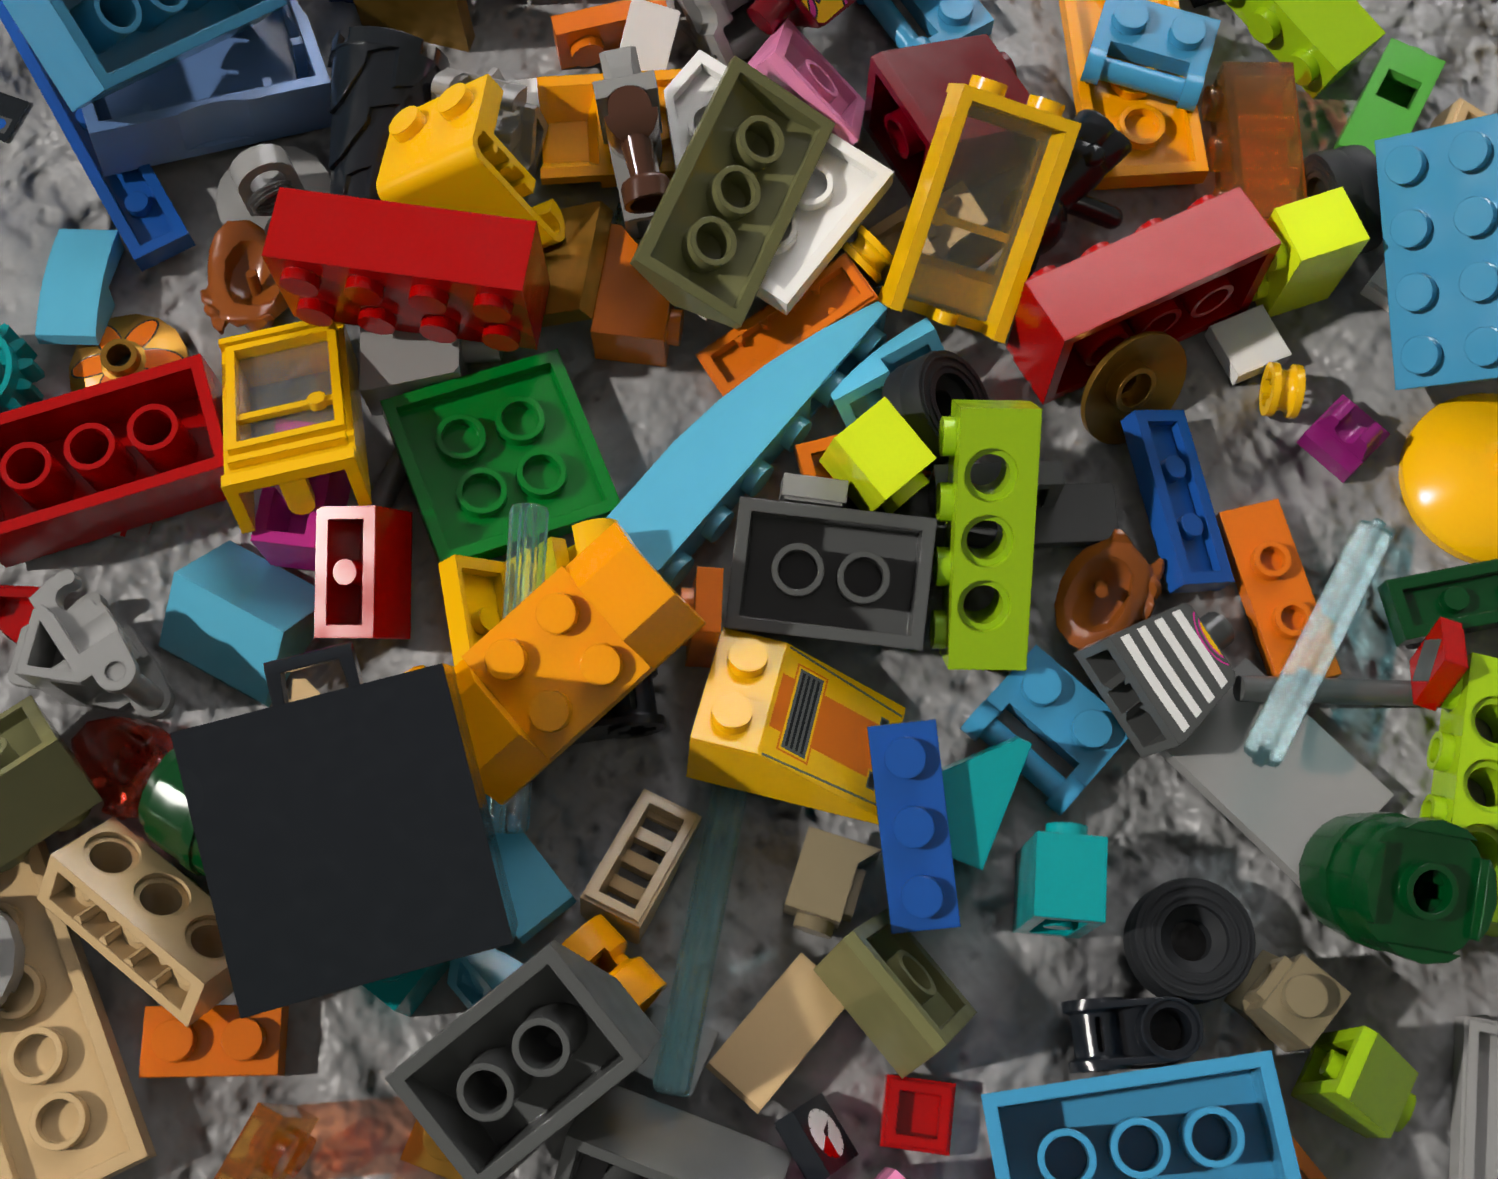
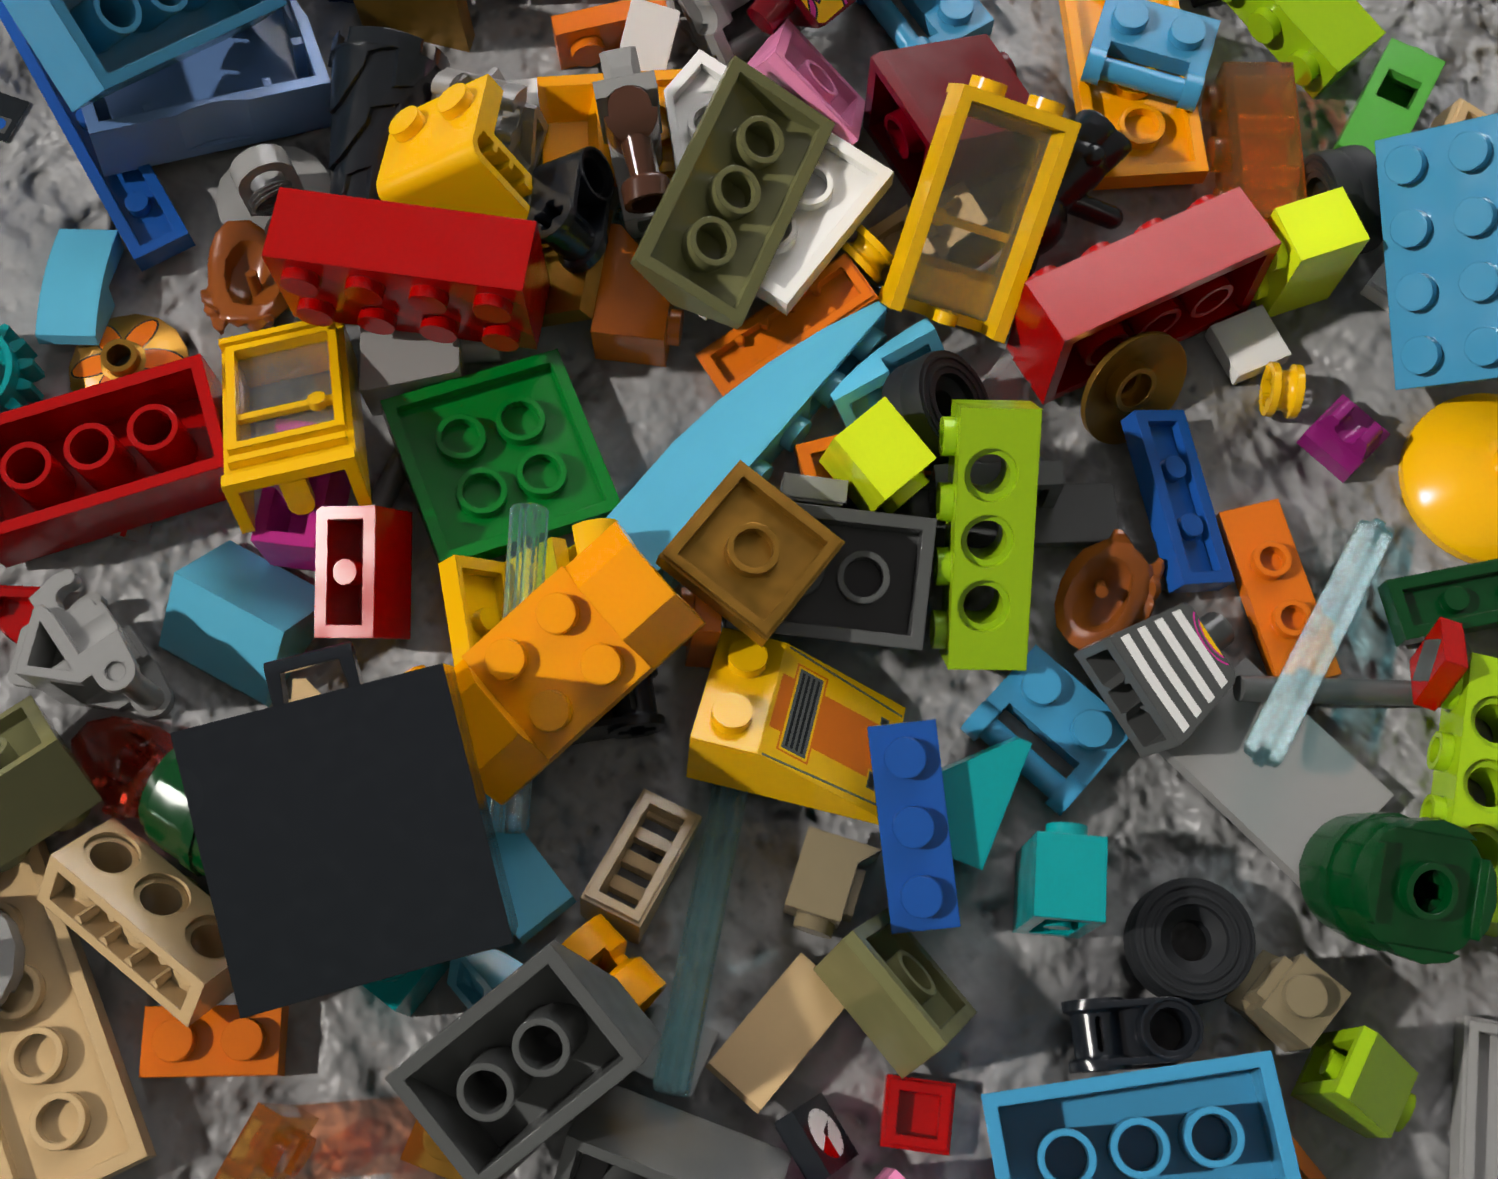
none -> black piece [527,146,615,274]
none -> pearl gold tile [655,460,845,647]

